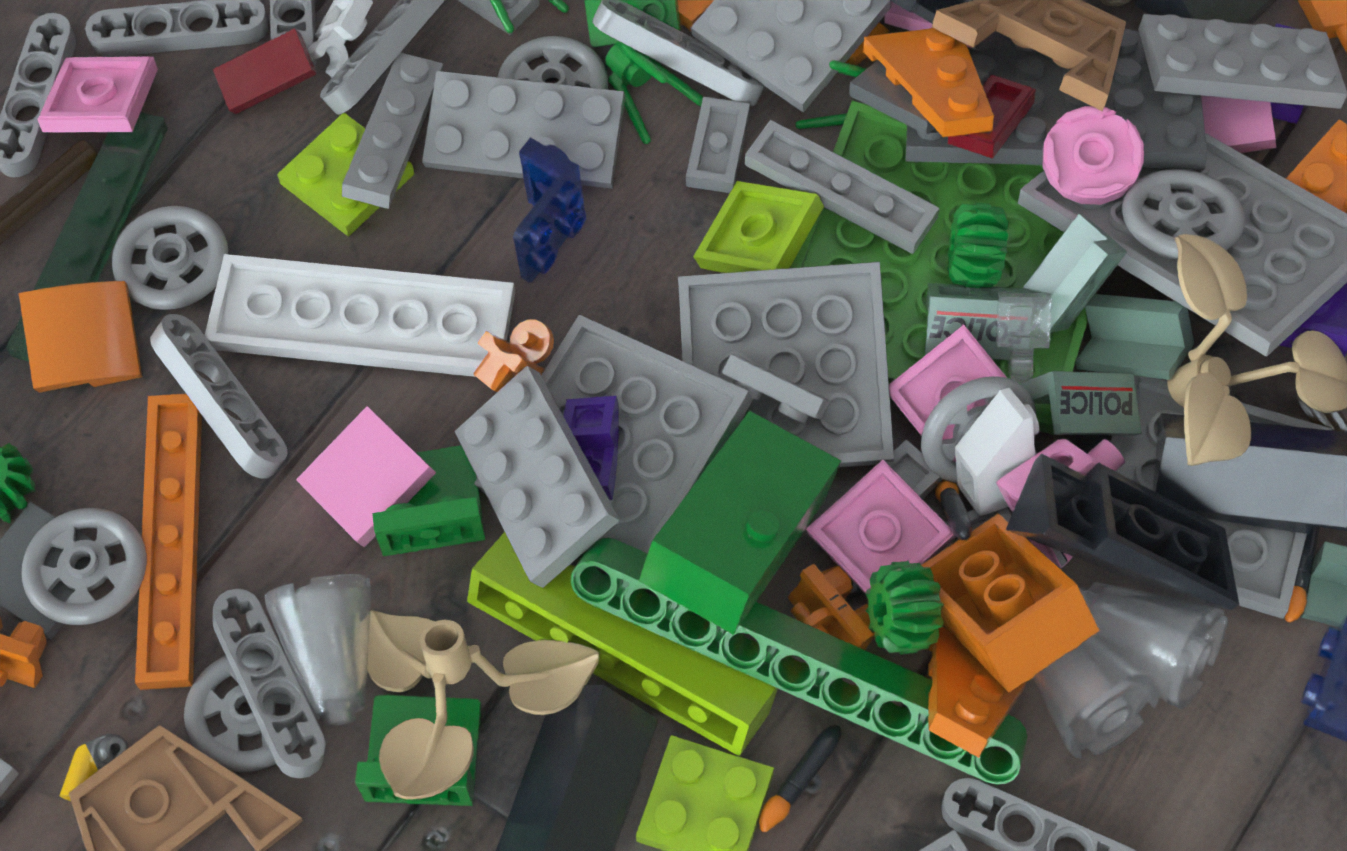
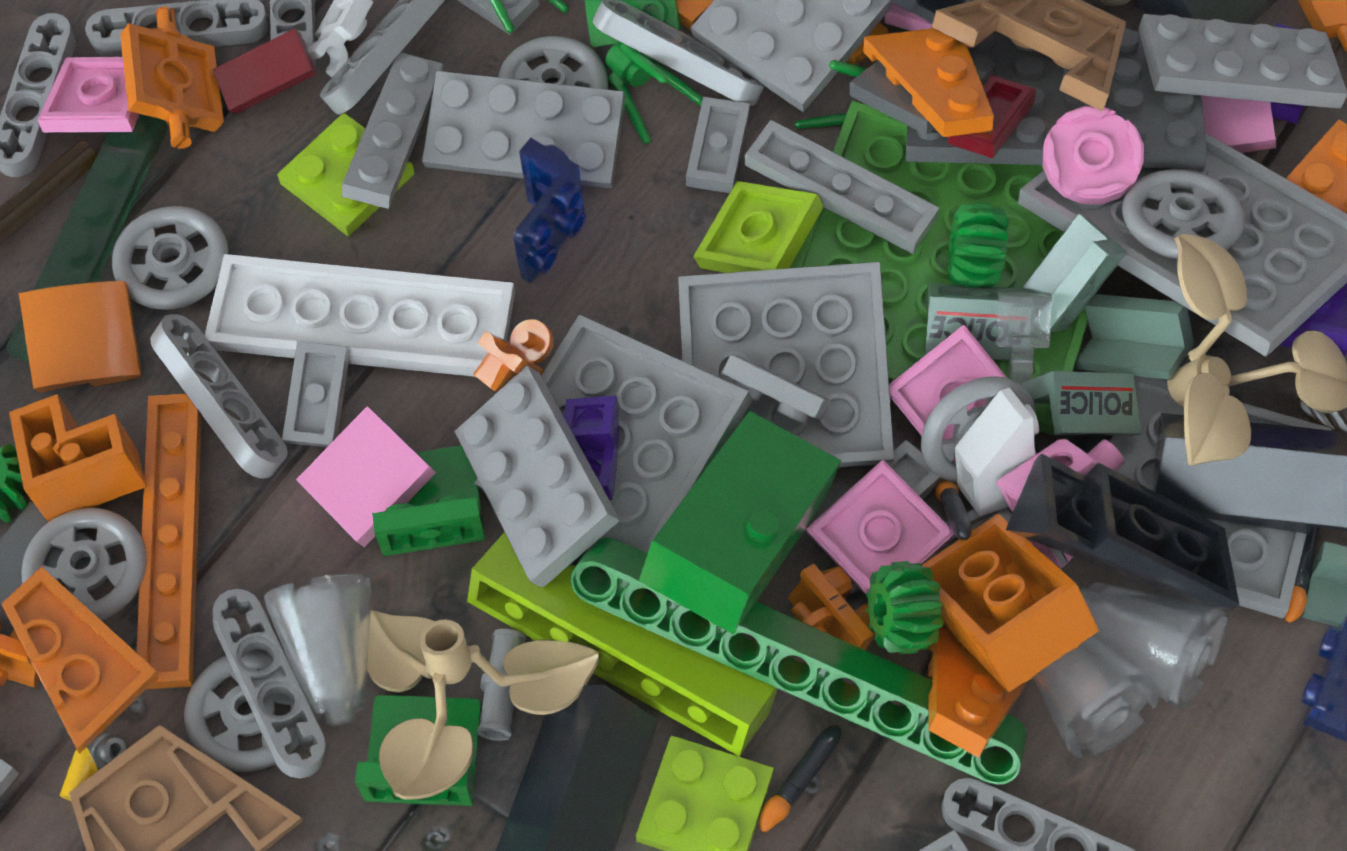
none -> orange wing [1,566,158,754]
none -> orange brick [9,394,146,522]
none -> orange plate [120,6,224,149]
none -> light grey plate [282,341,351,448]
none -> light grey pin [477,629,526,741]

